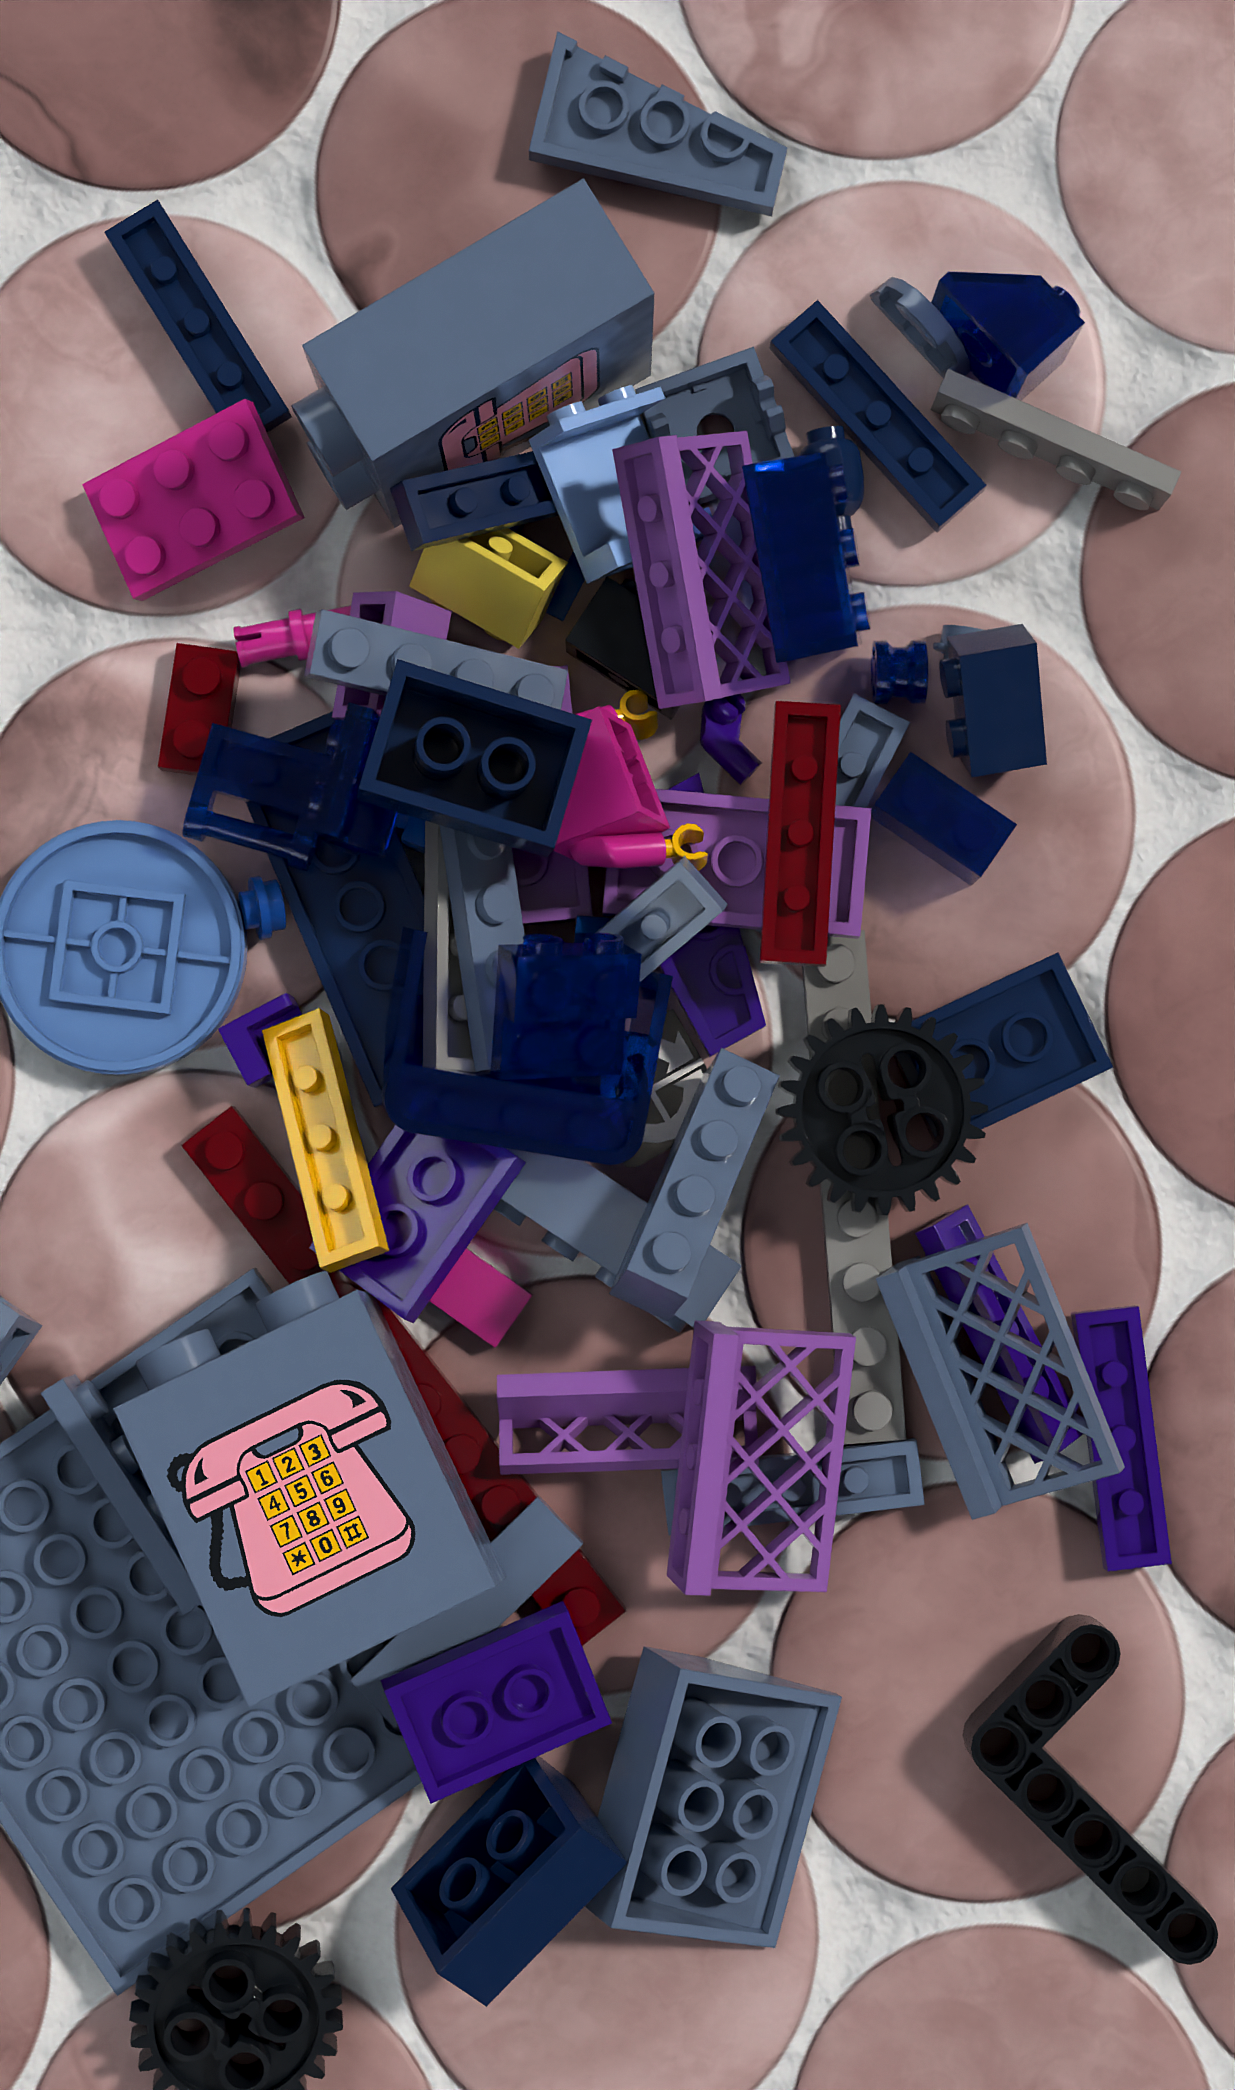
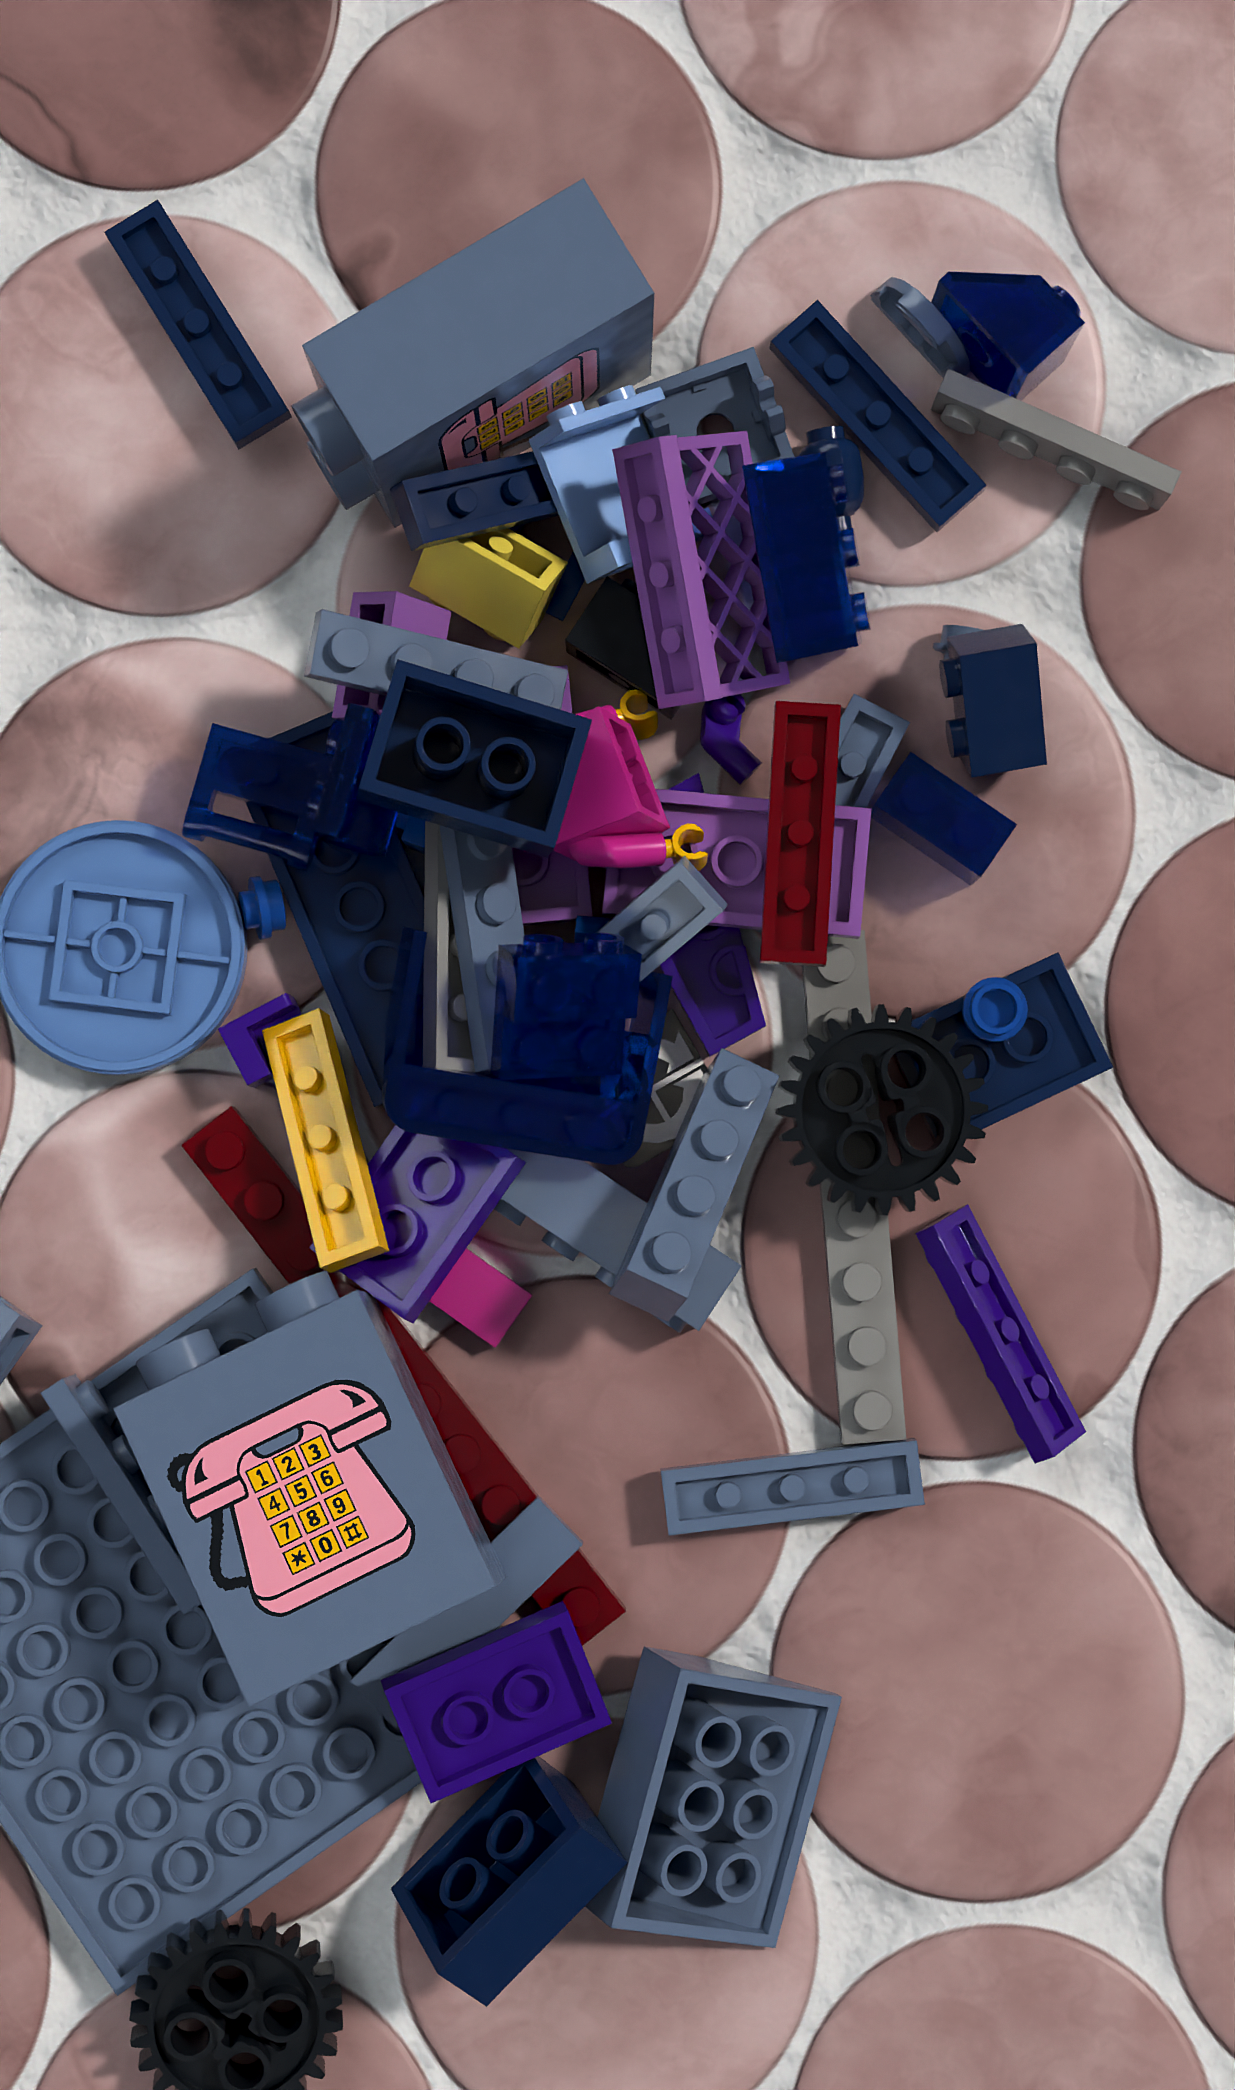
dark pink plate [82,399,305,601] -> none
dark red plate [158,643,241,780] -> none
dark pink pin [233,605,351,668] -> none
medium lavender fence [497,1366,759,1475] -> none
sand blue wing [529,31,787,217] -> none
medium lavender fence [667,1320,856,1596] -> none
clear blue wheel [871,640,928,704] -> none
sand blue fence [876,1223,1125,1520] -> none
black beam [963,1614,1218,1965] -> none
dark purple plate [1071,1305,1172,1572] -> none
none -> blue plate [962,977,1028,1042]

